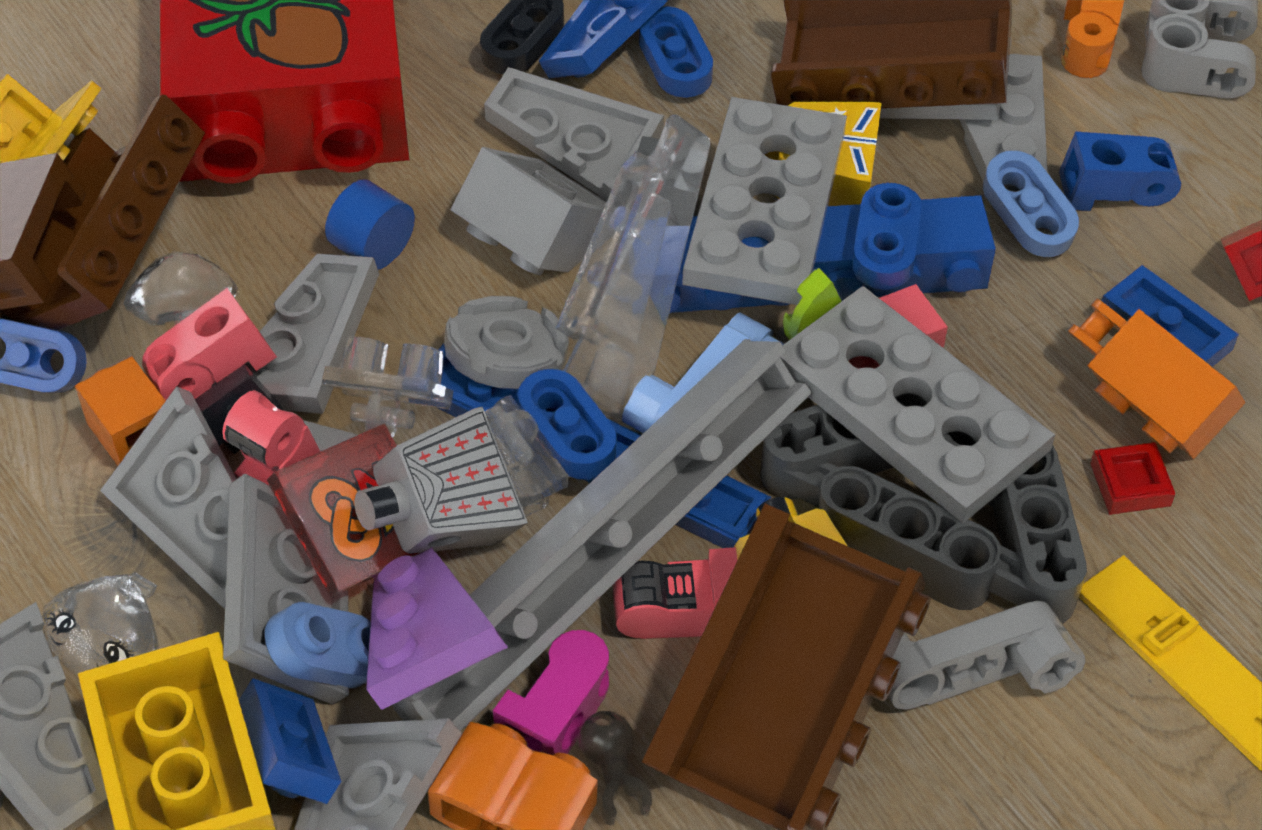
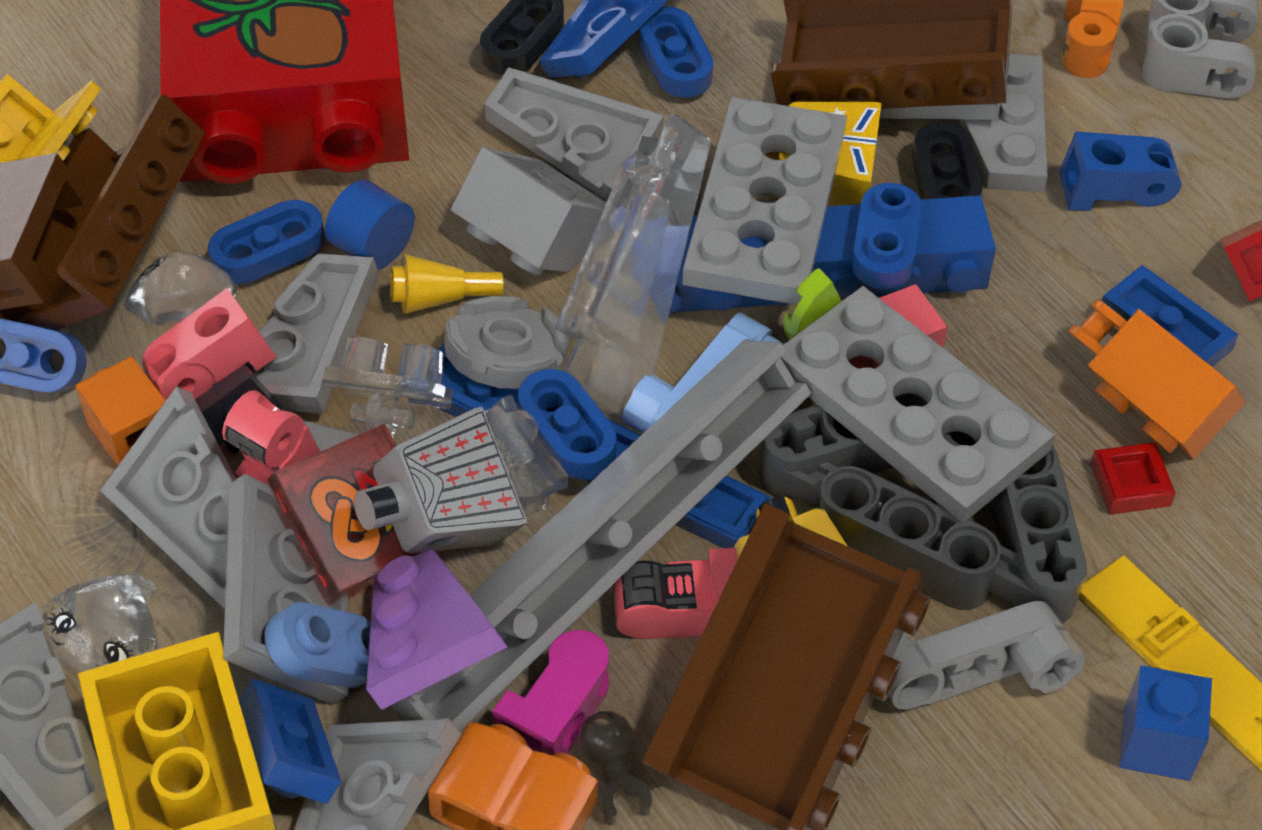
medium blue plate [983,151,1079,257] -> none
none -> blue plate [208,200,325,284]
none -> yellow cone [389,254,503,315]
none -> black plate [912,122,983,200]
none -> blue brick [1119,665,1212,781]

